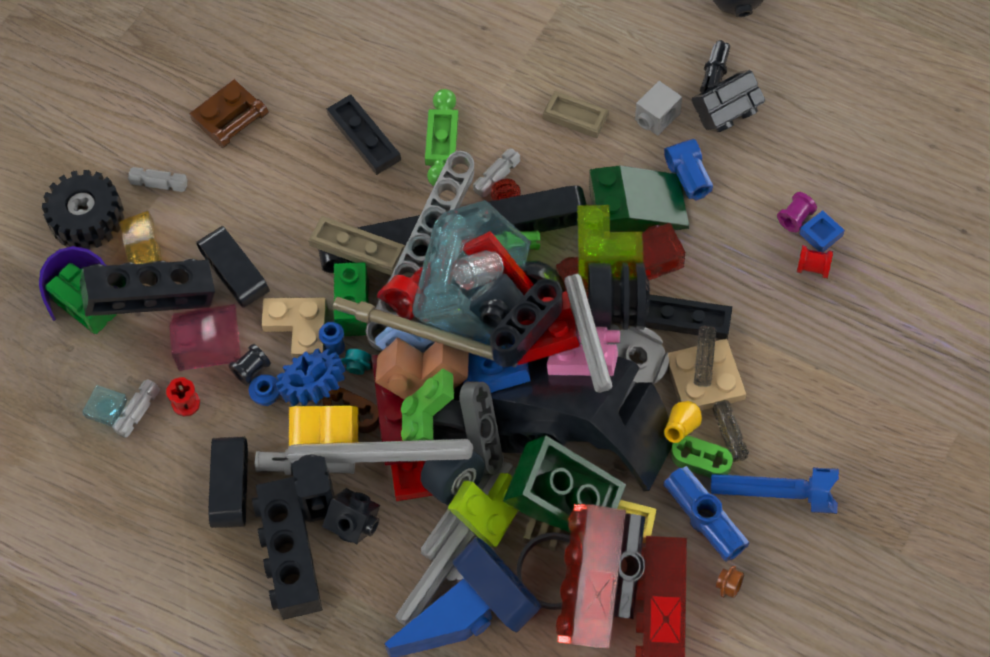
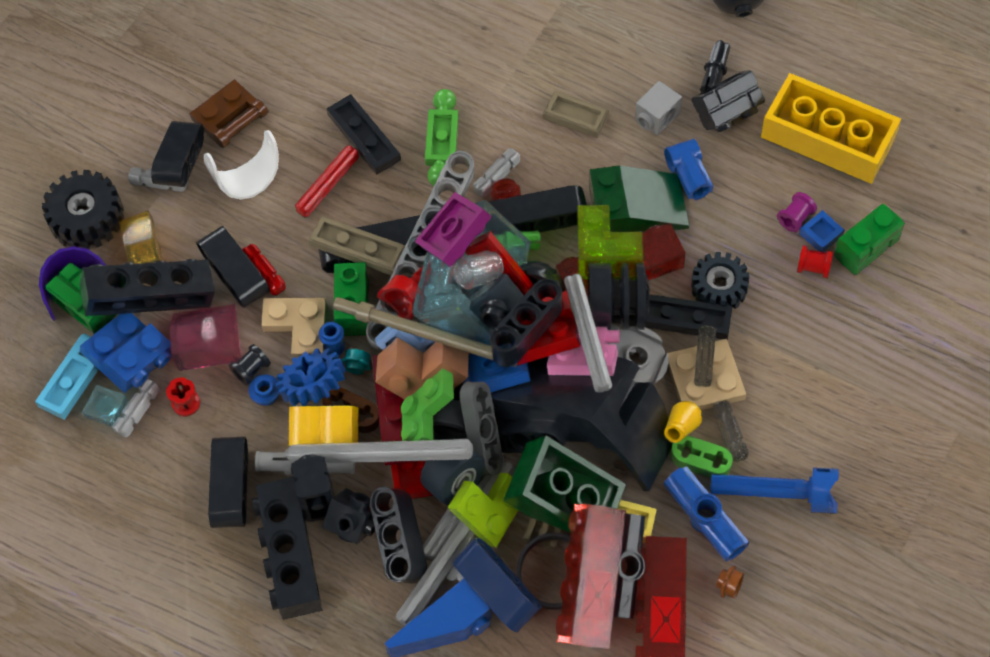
none -> medium azure plate [35,334,99,420]
none -> blue plate [80,313,173,393]
none -> black beam [151,121,204,187]
none -> white piece [204,130,279,200]
none -> red axle [243,244,286,296]
none -> red axle [295,145,359,218]
none -> black beam [370,487,427,584]
none -> magenta plate [415,192,492,268]
none -> black bush [691,252,749,309]
none -> yellow brick [761,73,901,184]
none -> green brick [834,203,905,275]

